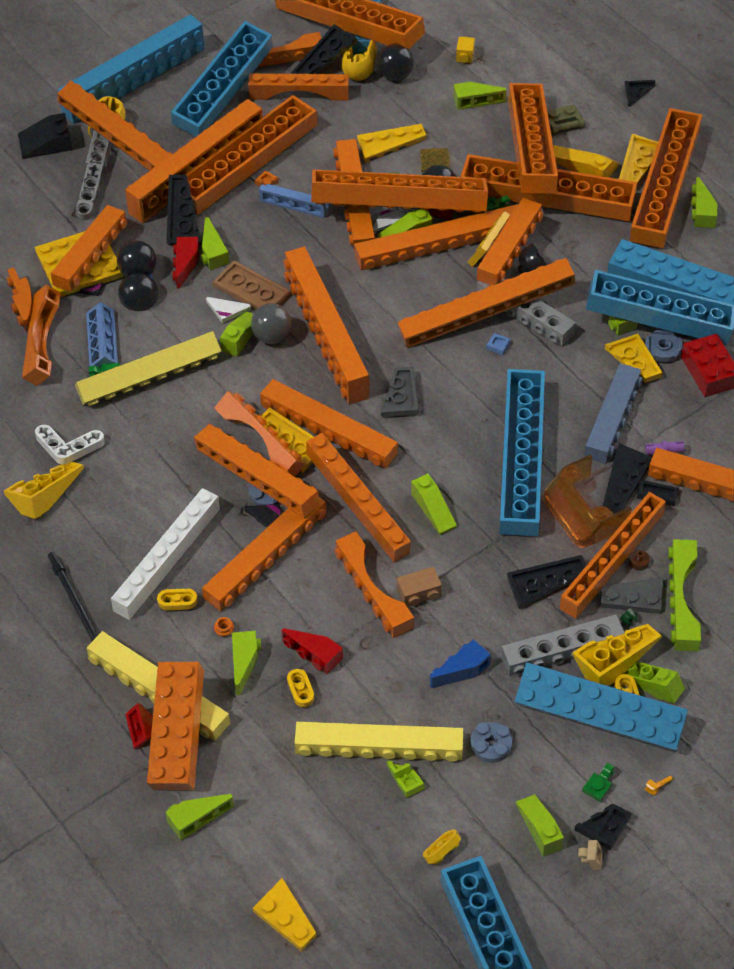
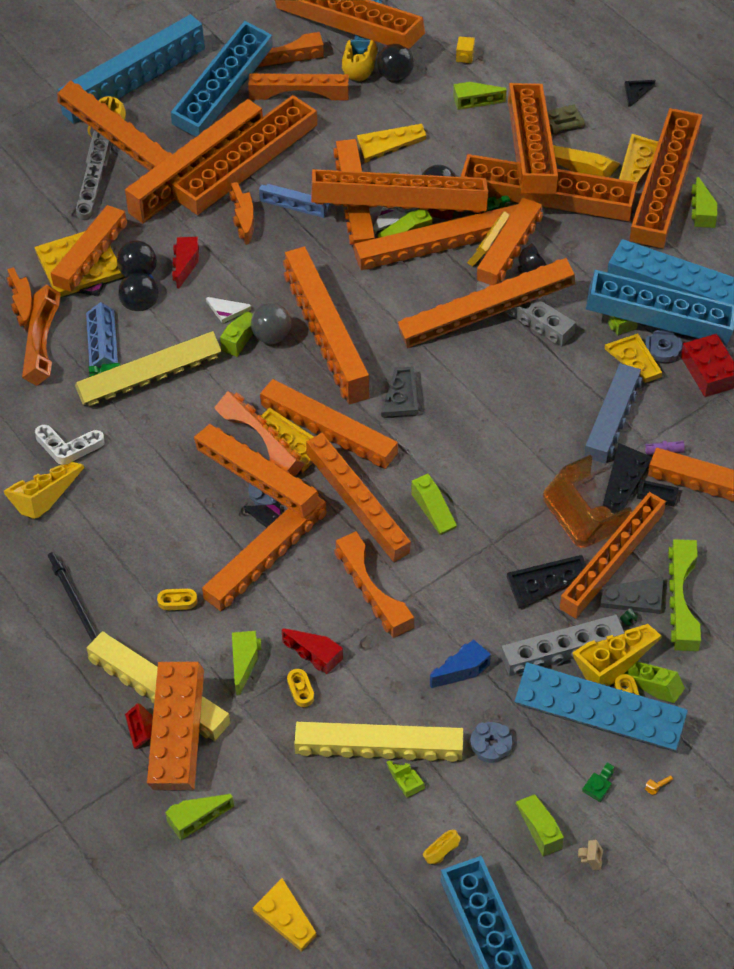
black slope [18,113,72,159] -> none
white brick [111,488,220,620] -> none
black wing [166,175,202,245] -> none
lime slope [201,217,229,270] -> none
medium nougat tile [212,261,291,310] -> none
orange plate [214,617,234,637] -> none
orange tile [255,170,279,186] -> none
black wing [291,24,358,74] -> none
medium nougat piece [396,566,442,606] -> none
clear yellow piece [420,147,450,173] -> none
medium blue tile [486,333,511,356] -> none
dark azure brick [499,369,545,536] -> none
black wing [574,804,632,850] -> none
reddish brown tile [629,550,650,571] -> none
none -> orange slope [229,182,254,245]

